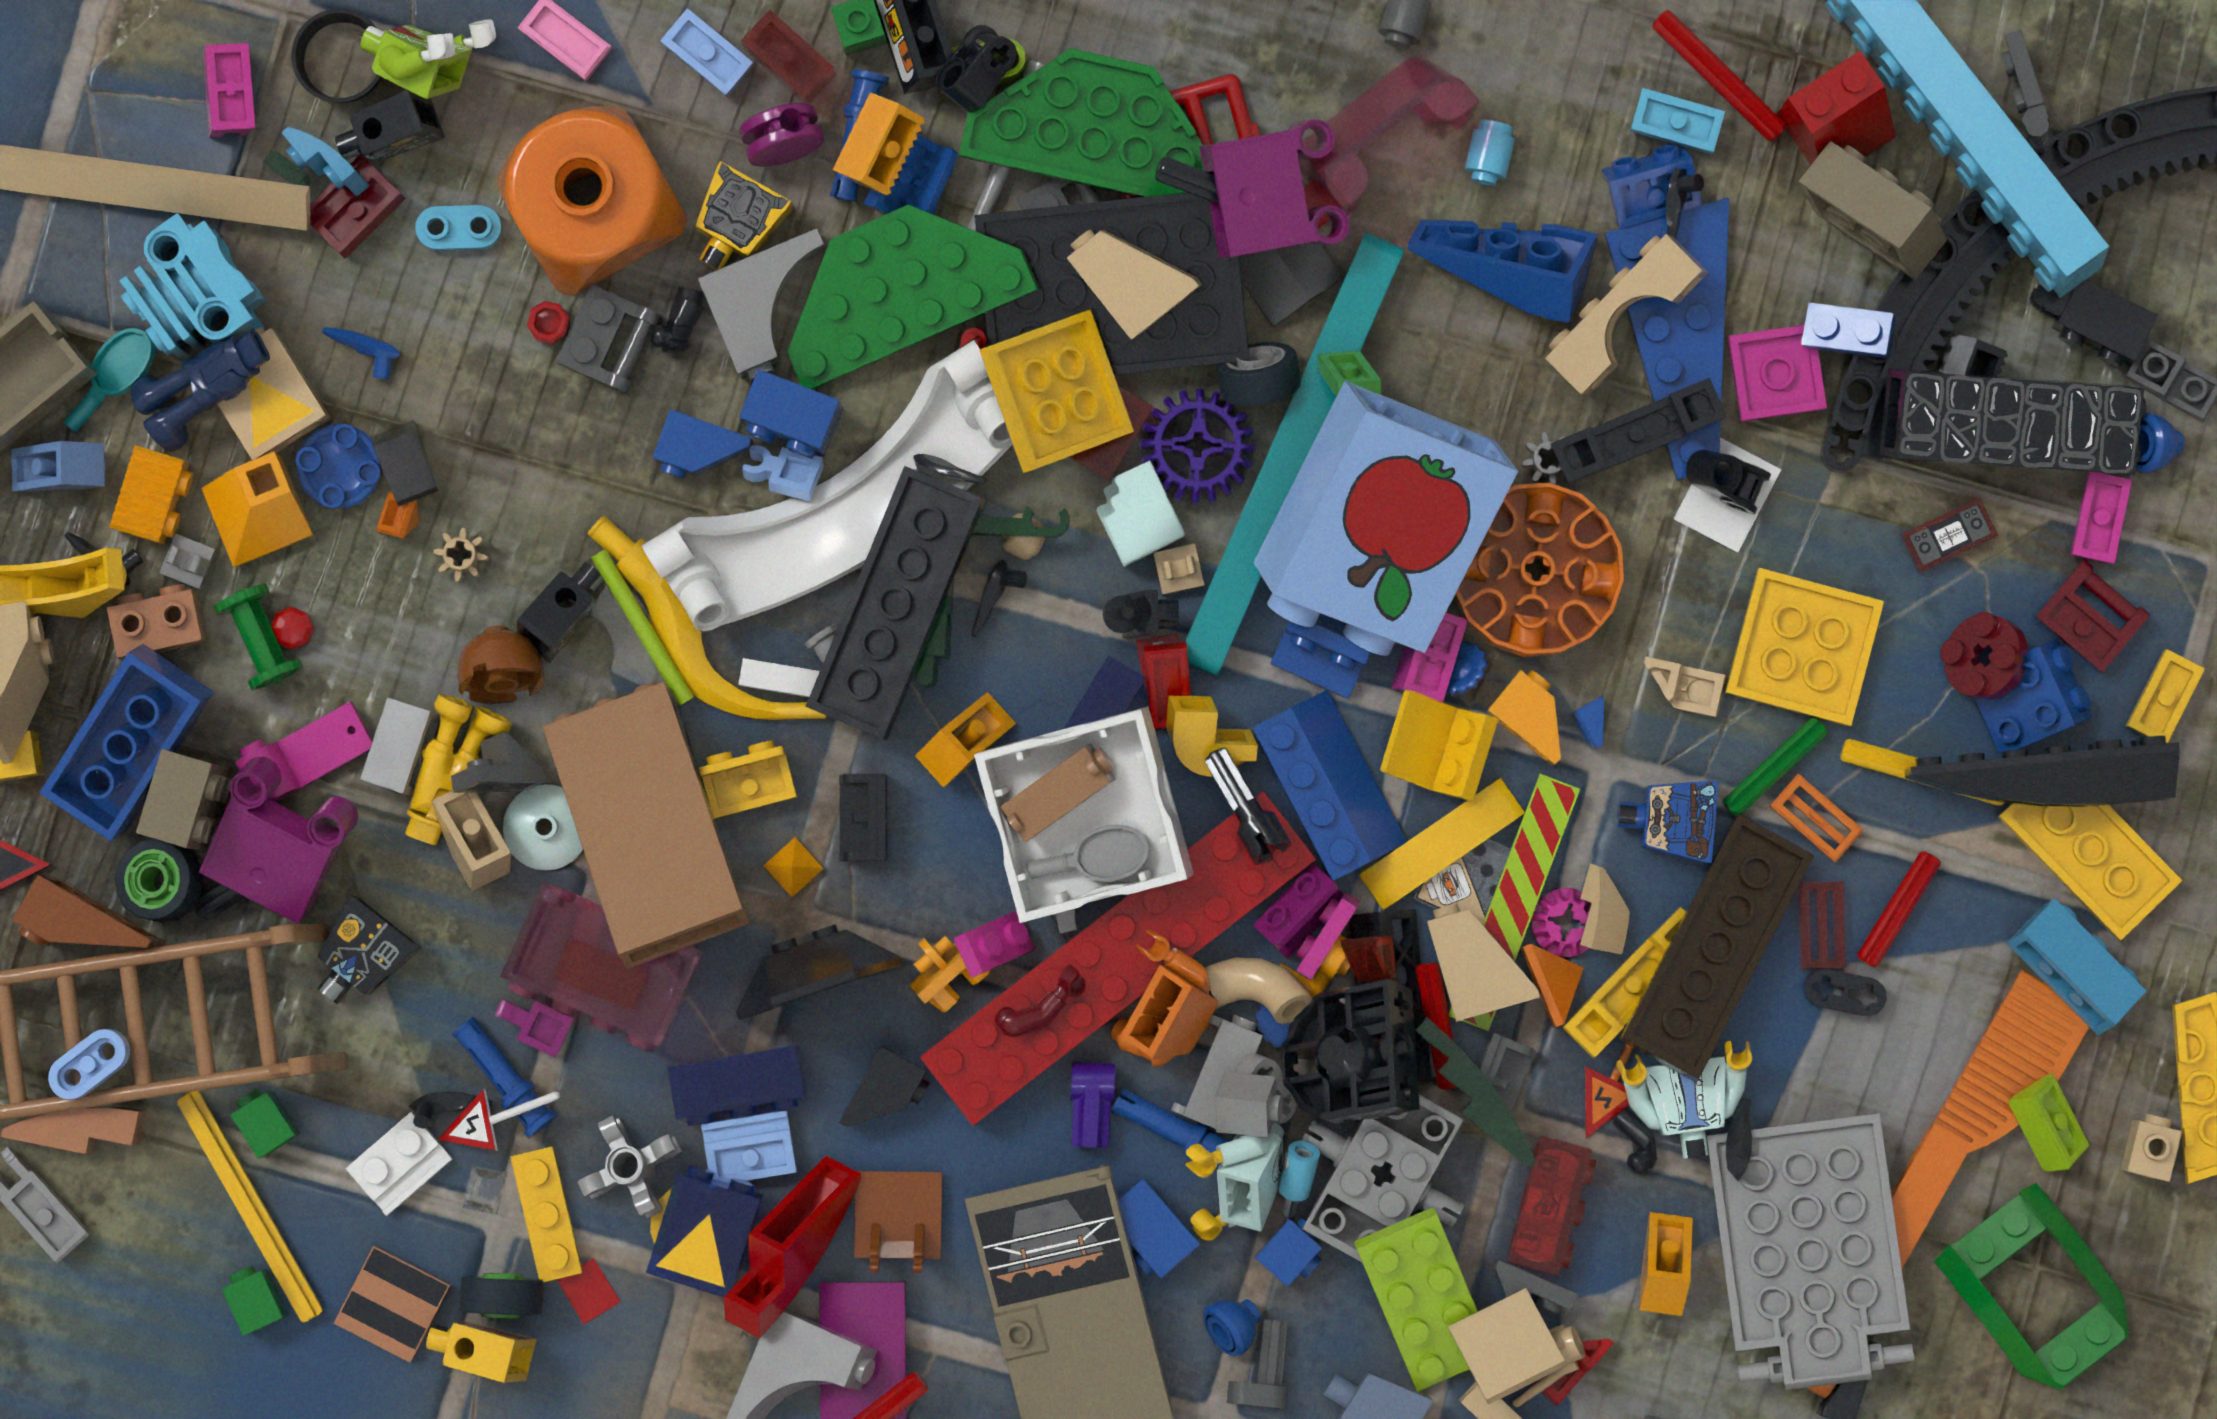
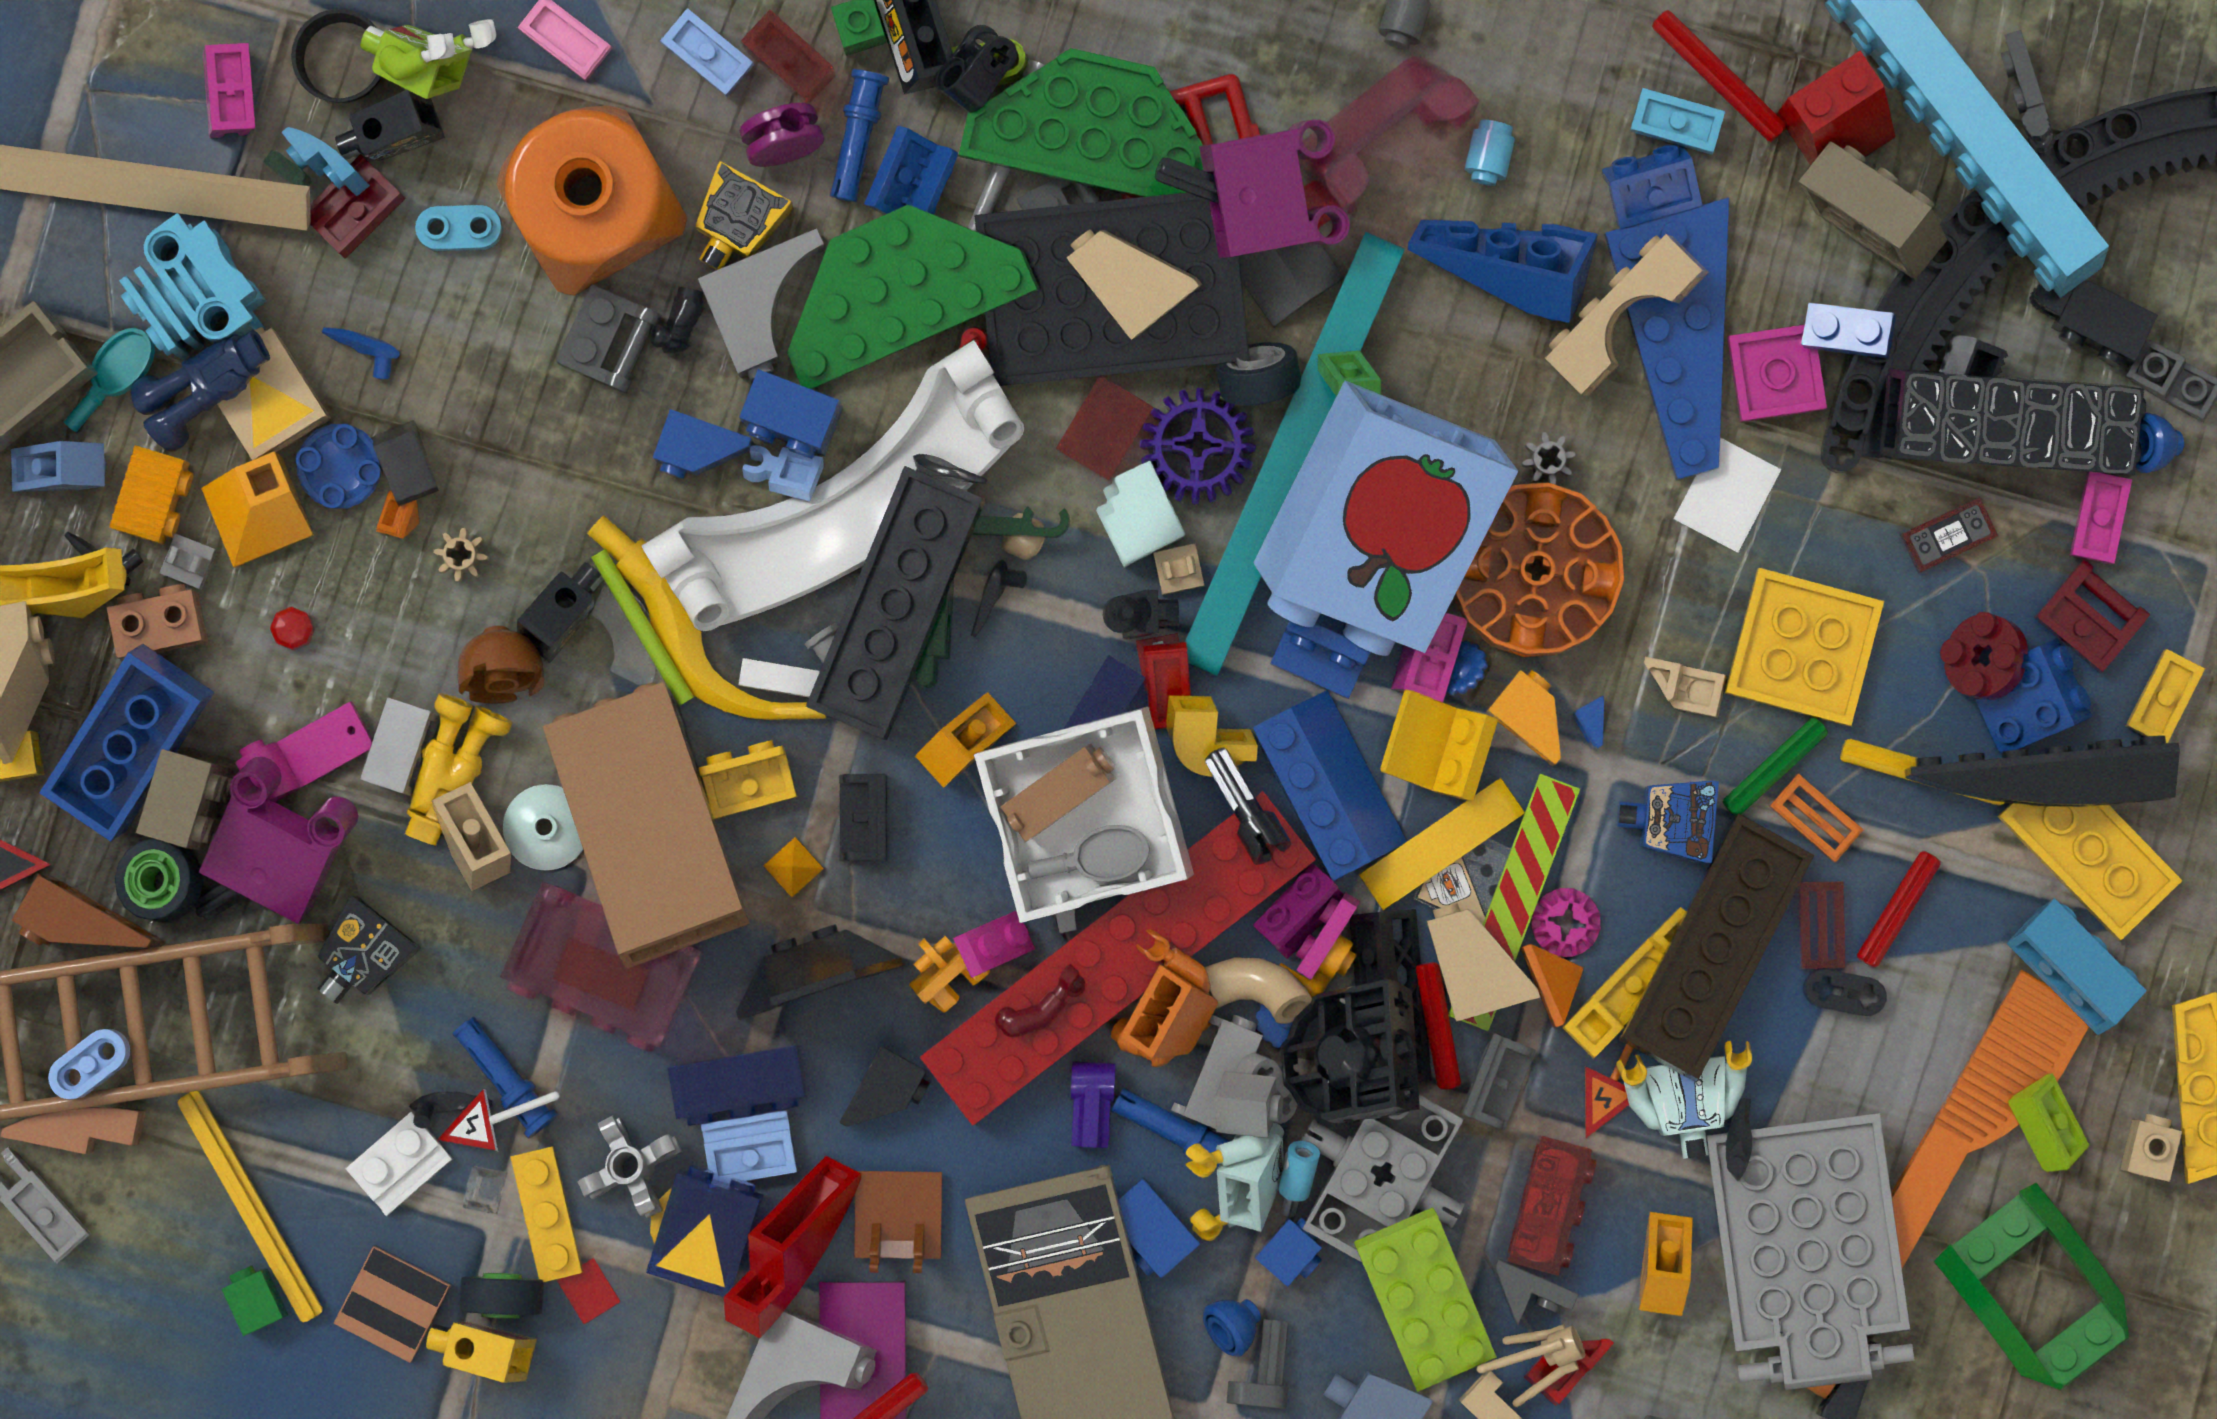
green hose [213,584,304,691] -> none
green brick [230,1089,300,1159] -> none
dark grey slope [451,732,548,793] -> none
magenta plate [494,999,575,1058] -> none
red tile [527,301,571,345] -> none
light orange brick [833,92,925,195] -> none
yellow plate [979,309,1134,473] -> none
clear red slope [1340,935,1396,982] -> none
clear green slope [1415,1017,1536,1168] -> none
tan tile [1448,1288,1566,1405] -> none
black slope [1550,377,1727,484] -> none
tan slope [1580,863,1630,955] -> none
black arm [1613,1109,1658,1175] -> none
black bar [1666,168,1704,239] -> none
black piece [1686,449,1771,515] -> none

